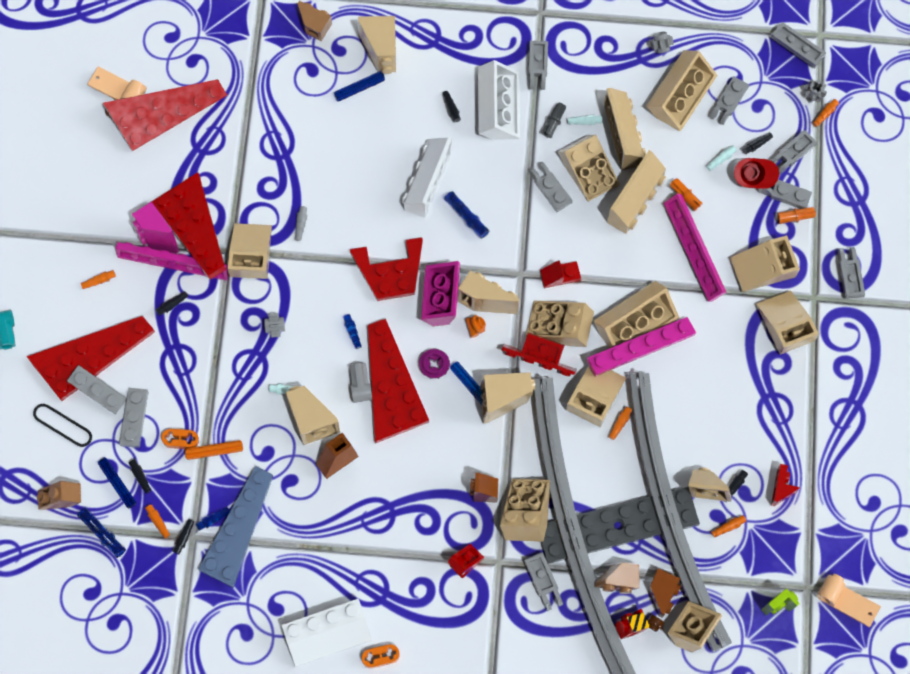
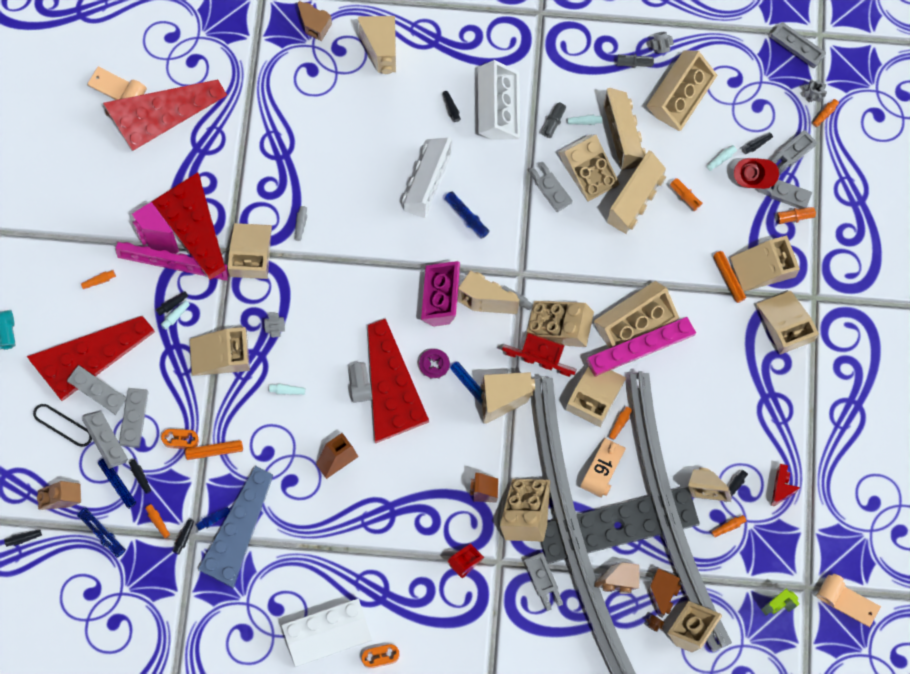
tan slope [286,386,340,445] -> none
clear blue axle [334,71,385,102] -> none
clear blue animal [343,314,362,349] -> none
red wing [350,237,423,301] -> none
orange plate [465,315,486,338] -> none
light grey hinge [529,40,548,90] -> none
red slope [540,260,581,289] -> none
brick [614,609,650,639] -> none
dark pink plate [664,194,727,302] -> none
light grey hinge [710,76,749,125] -> none
light grey hinge [838,247,865,299] -> none
none -> black animal [4,529,42,547]
none -> light grey plate [82,411,128,469]
none -> light aqua animal [161,300,190,330]
none -> tan slope [190,327,250,376]
none -> light grey animal [502,285,533,310]
none -> light nougat door [580,438,626,498]
none -> dark grey axle [617,54,654,68]
none -> orange axle [713,251,746,303]

